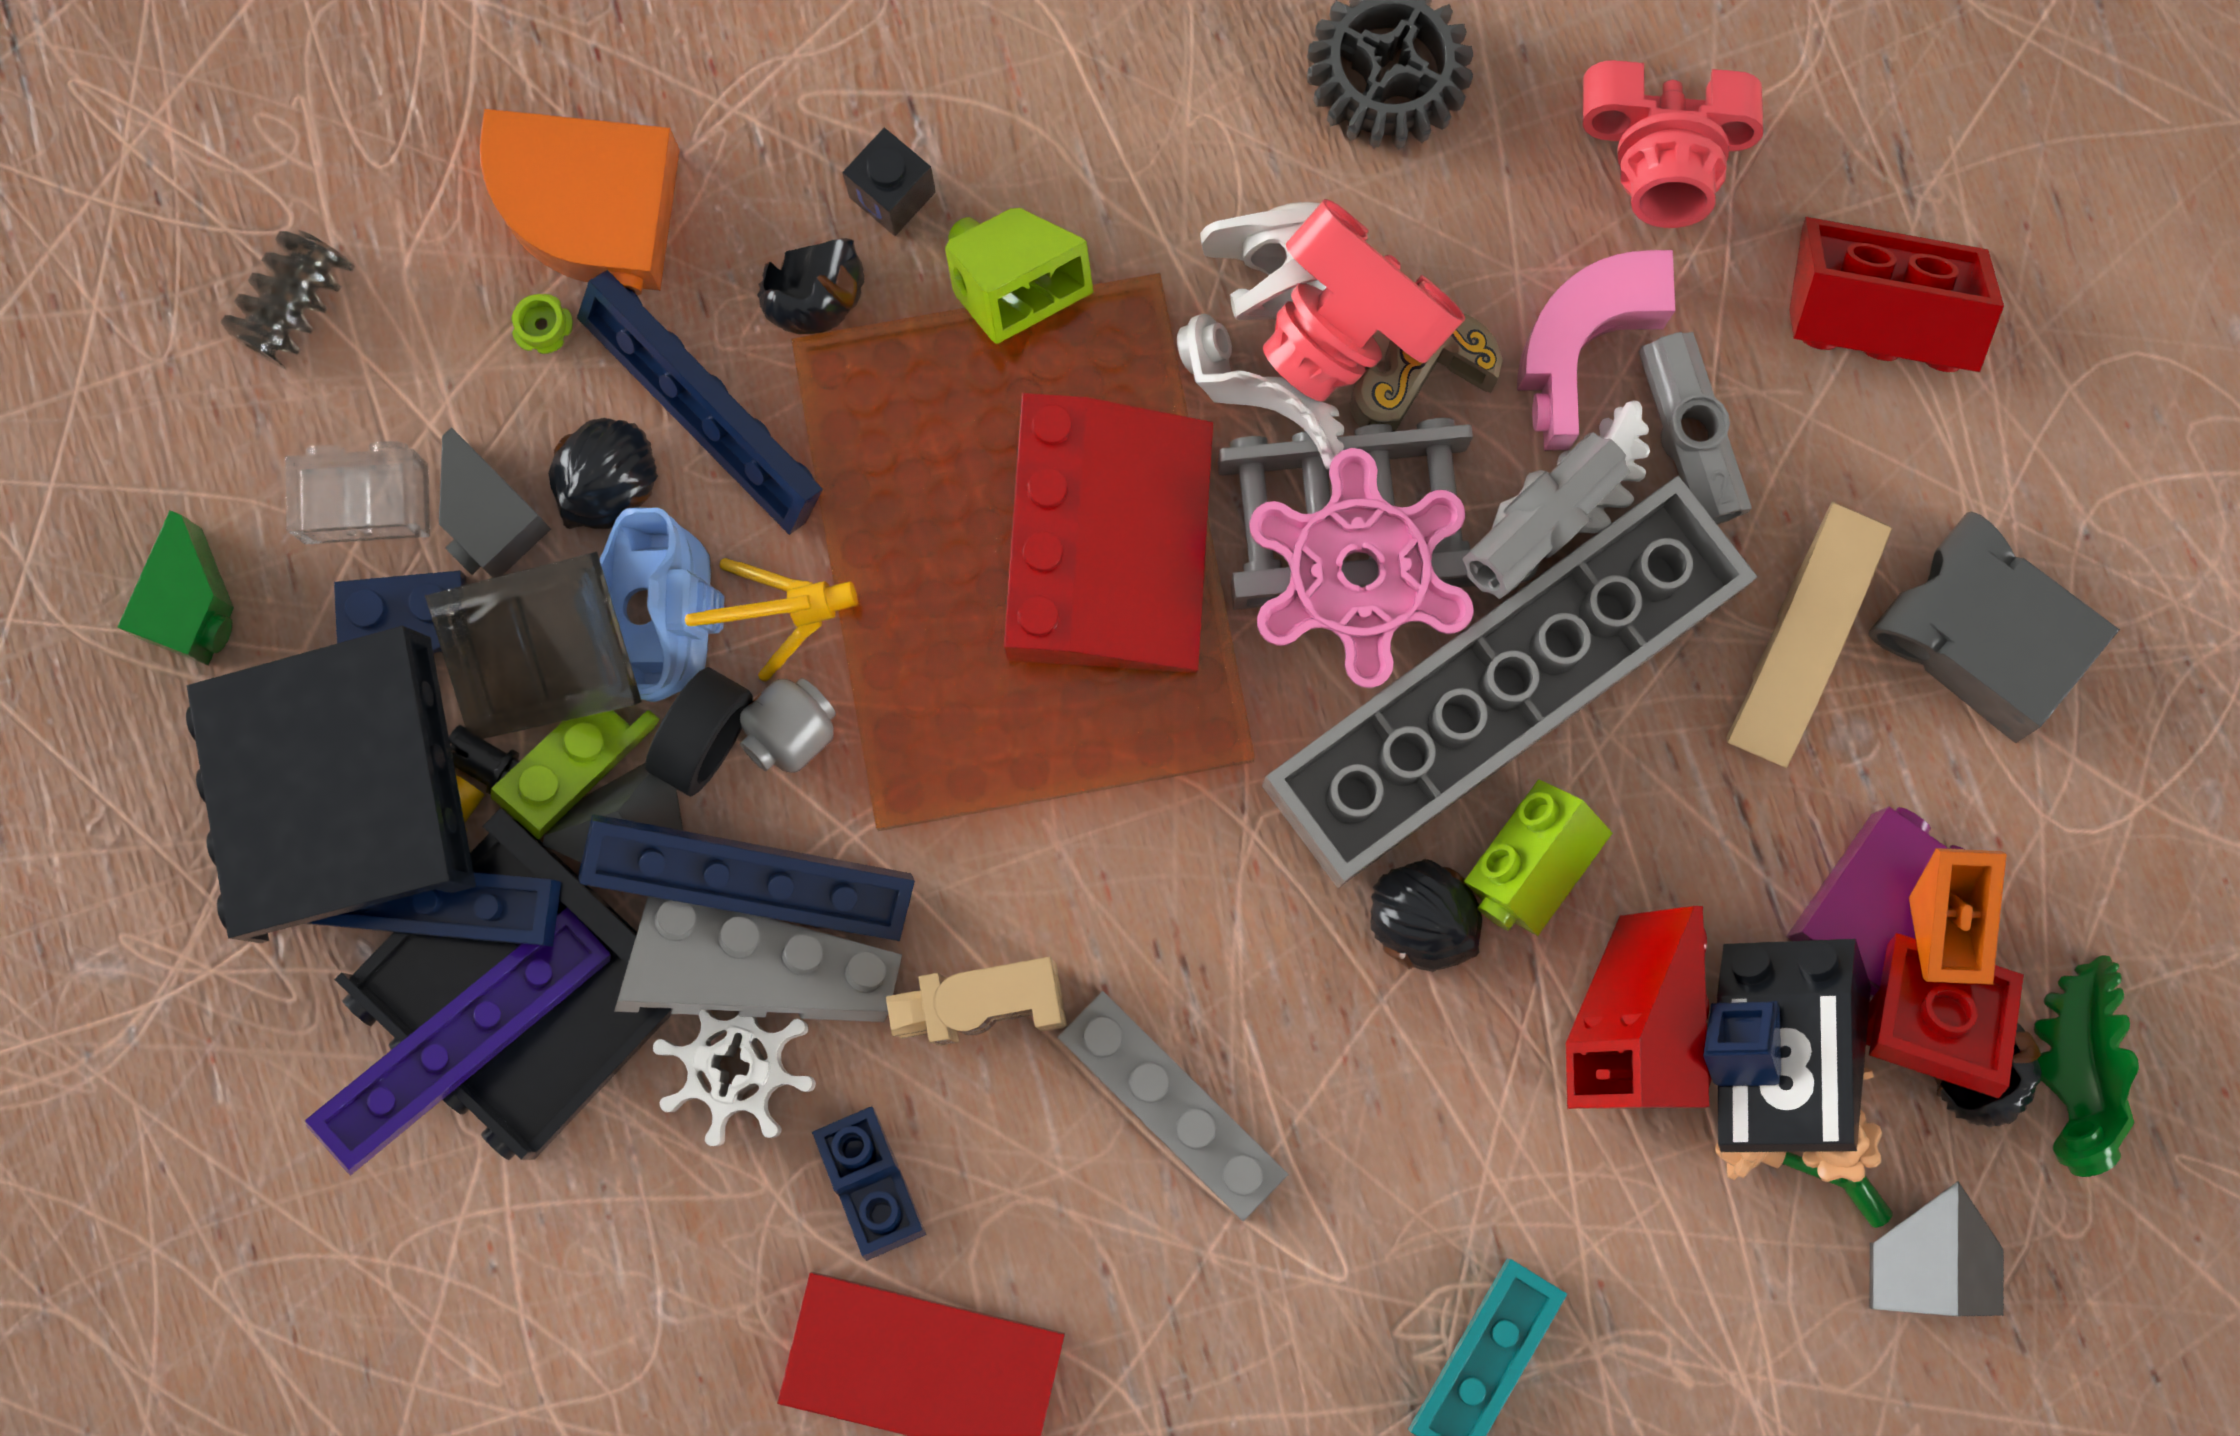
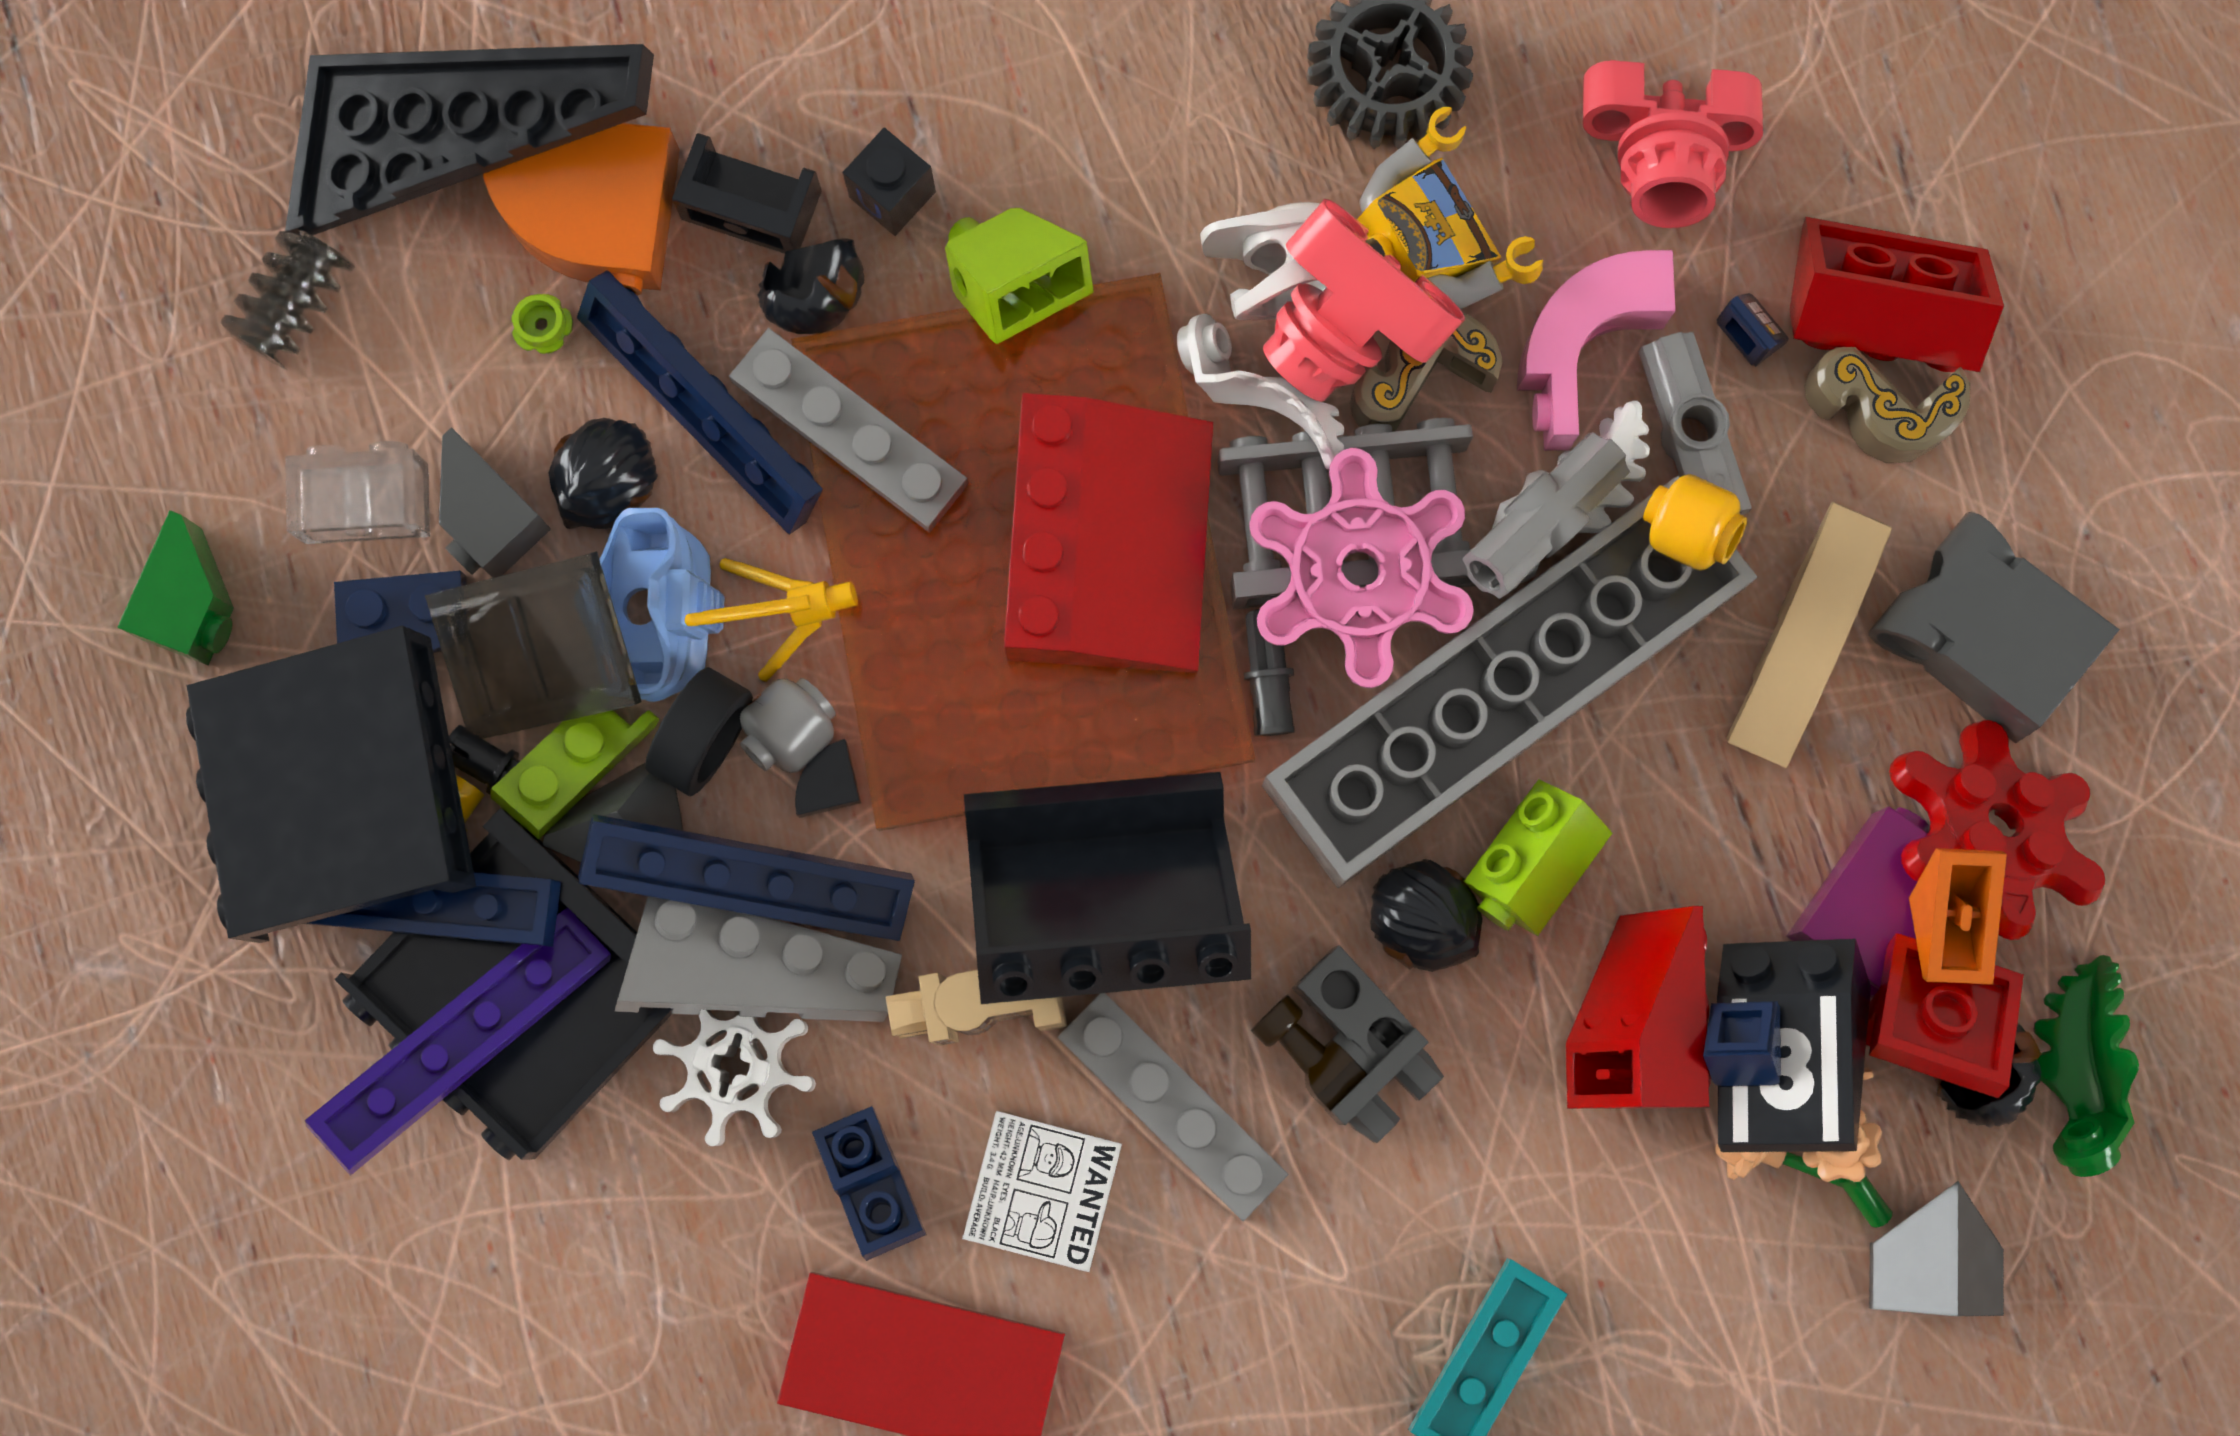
none -> black wing [285,44,654,240]
none -> black panel [672,133,822,254]
none -> light grey plate [729,327,969,533]
none -> black tile [795,739,861,818]
none -> white tile [962,1111,1122,1272]
none -> black panel [964,772,1251,1004]
none -> dark grey axle [1244,609,1295,737]
none -> dark grey hips [1250,945,1444,1143]
none -> torso [1357,107,1543,310]
none -> yellow head [1643,474,1747,571]
none -> dark blue slope [1716,293,1789,367]
none -> dark tan animal [1804,347,1970,463]
none -> red plate [1889,720,2105,940]

